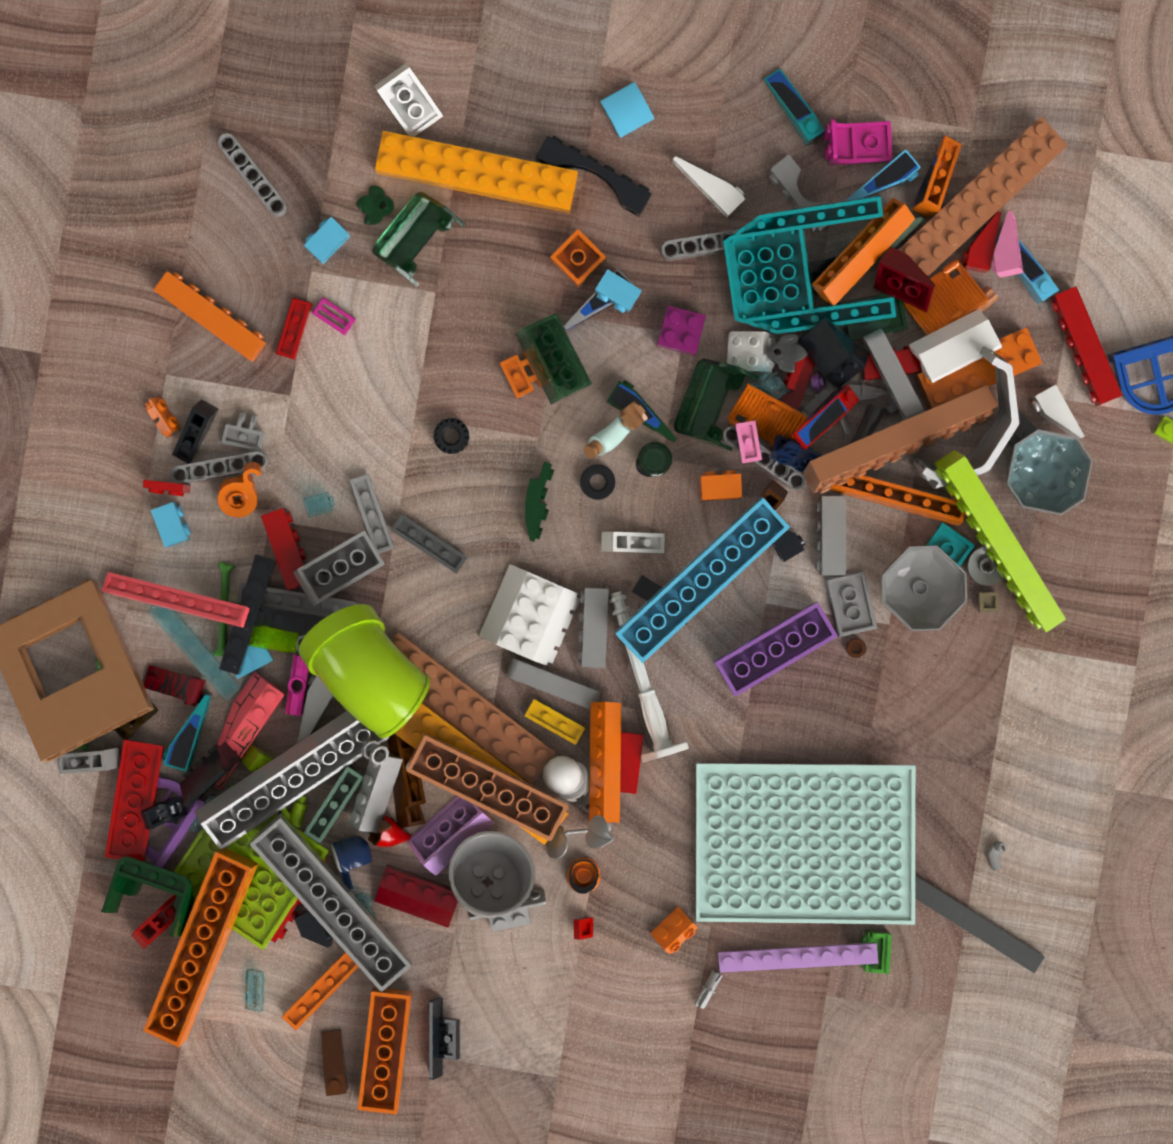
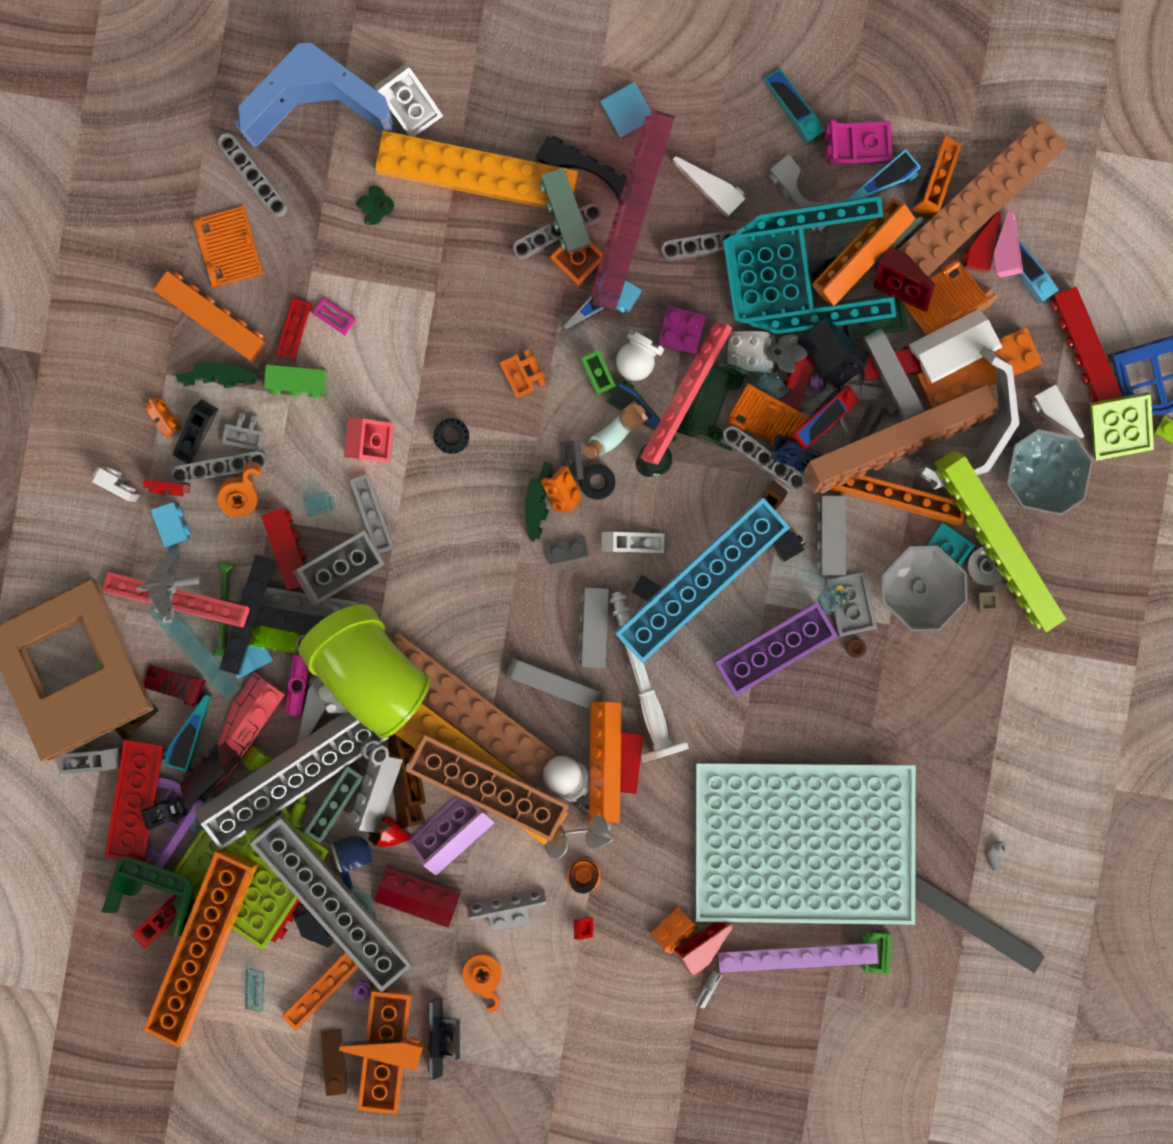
medium azure brick [304,217,350,264] -> none
clear green windscreen [372,192,466,287] -> none
dark grey plate [391,514,468,574] -> none
light grey piece [449,831,535,918] -> none
white slope [479,564,580,666] -> none
clear green brick [515,313,592,405] -> none
yellow plate [524,699,585,745] -> none
orange brick [699,470,742,501] -> none
bright pink plate [735,421,762,464] -> none
none -> white plate [92,467,139,502]
none -> light grey bar [136,545,201,623]
none -> dark green slope [176,362,260,388]
none -> orange window [193,205,264,288]
none -> medium blue window [236,42,394,147]
none -> bright green brick [264,365,328,398]
none -> light grey animal [317,678,349,714]
none -> orange slope [339,1037,424,1071]
none -> coral slope [344,418,393,462]
none -> medium lavender plate [352,981,372,1000]
none -> orange piece [462,952,502,1012]
none -> light grey beam [513,203,602,260]
none -> sand green brick [539,168,591,254]
none -> orange bracket [541,466,583,512]
none -> dark grey plate [546,537,589,565]
none -> dark grey plate [560,440,584,480]
none -> bright green brick [580,350,616,396]
none -> clear pink brick [590,109,675,311]
none -> white tile [616,330,665,381]
none -> coral plate [640,322,732,465]
none -> slope [675,922,733,976]
none -> clear light blue brick [816,582,851,615]
none -> plate [1090,392,1154,461]

